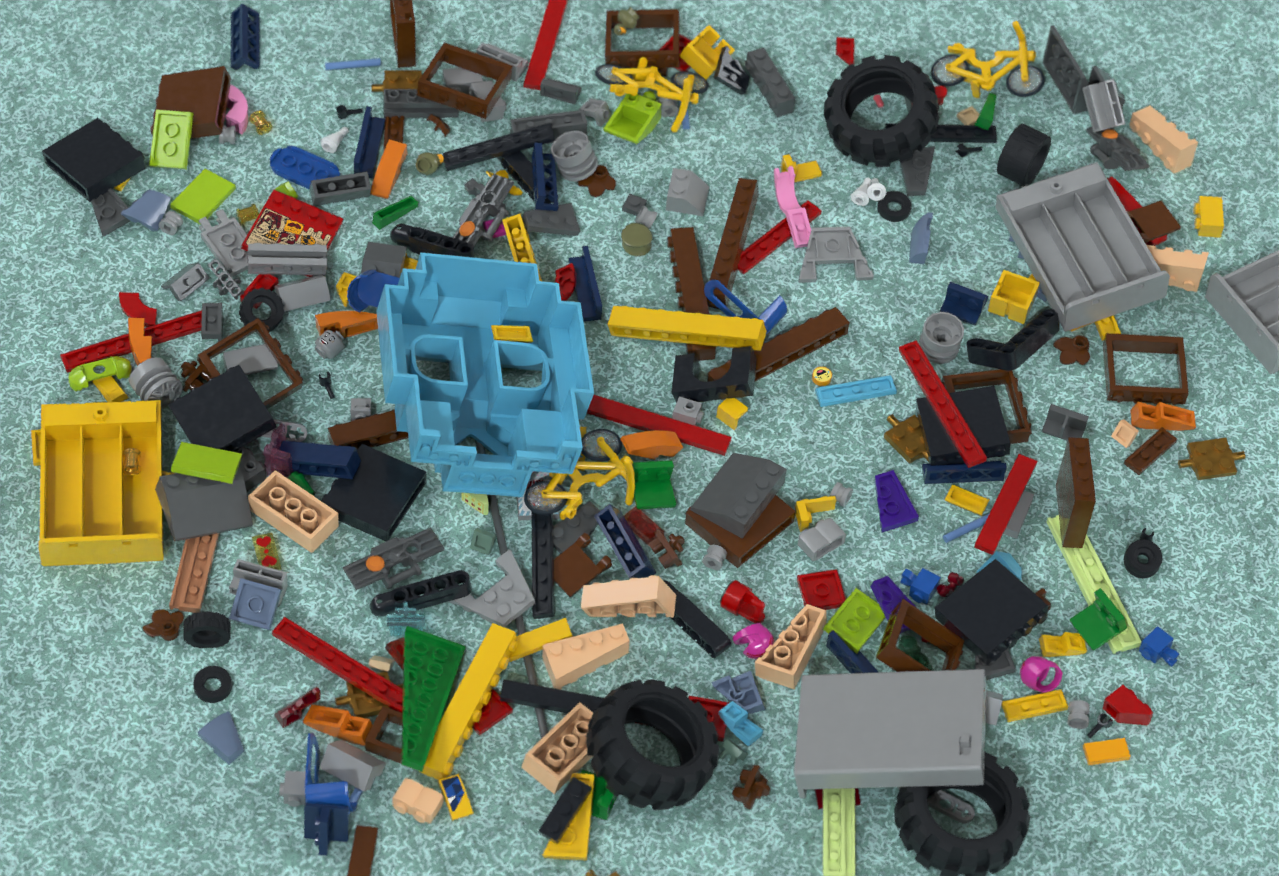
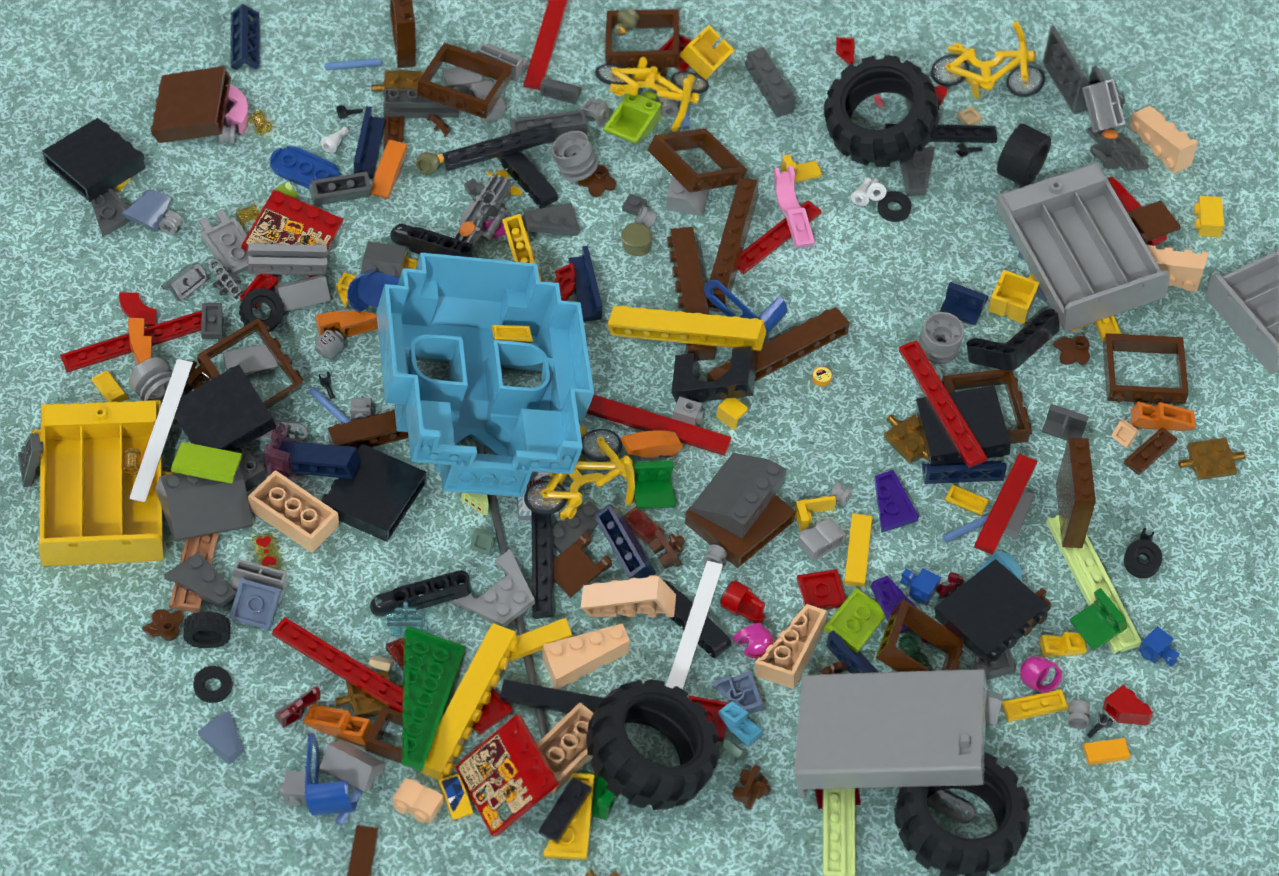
lime piece [68,356,132,391] -> none
lime tile [149,110,194,170] -> none
lime tile [170,169,236,224] -> none
green cone [288,471,316,496] -> none
dark blue bracket [304,803,349,856] -> none
dark grey piece [343,527,445,590] -> none
green piece [372,196,418,230] -> none
dark blue fence [531,143,558,211] -> none
black wing [714,46,750,95] -> none
light grey wing [798,227,874,283] -> none
medium azure tile [815,375,897,407] -> none
sand blue slope [909,212,933,264] -> none
green piece [974,93,997,130] -> none
none -> dark grey wing [18,433,44,487]
none -> white sticker [129,359,193,502]
none -> dark grey wing [164,552,236,608]
none -> medium blue bar [309,387,351,424]
none -> plate [455,714,560,837]
none -> reddish brown window [648,128,748,193]
none -> white sticker [666,561,723,689]
none -> reddish brown piece [817,661,848,675]
none -> yellow tile [844,513,872,587]

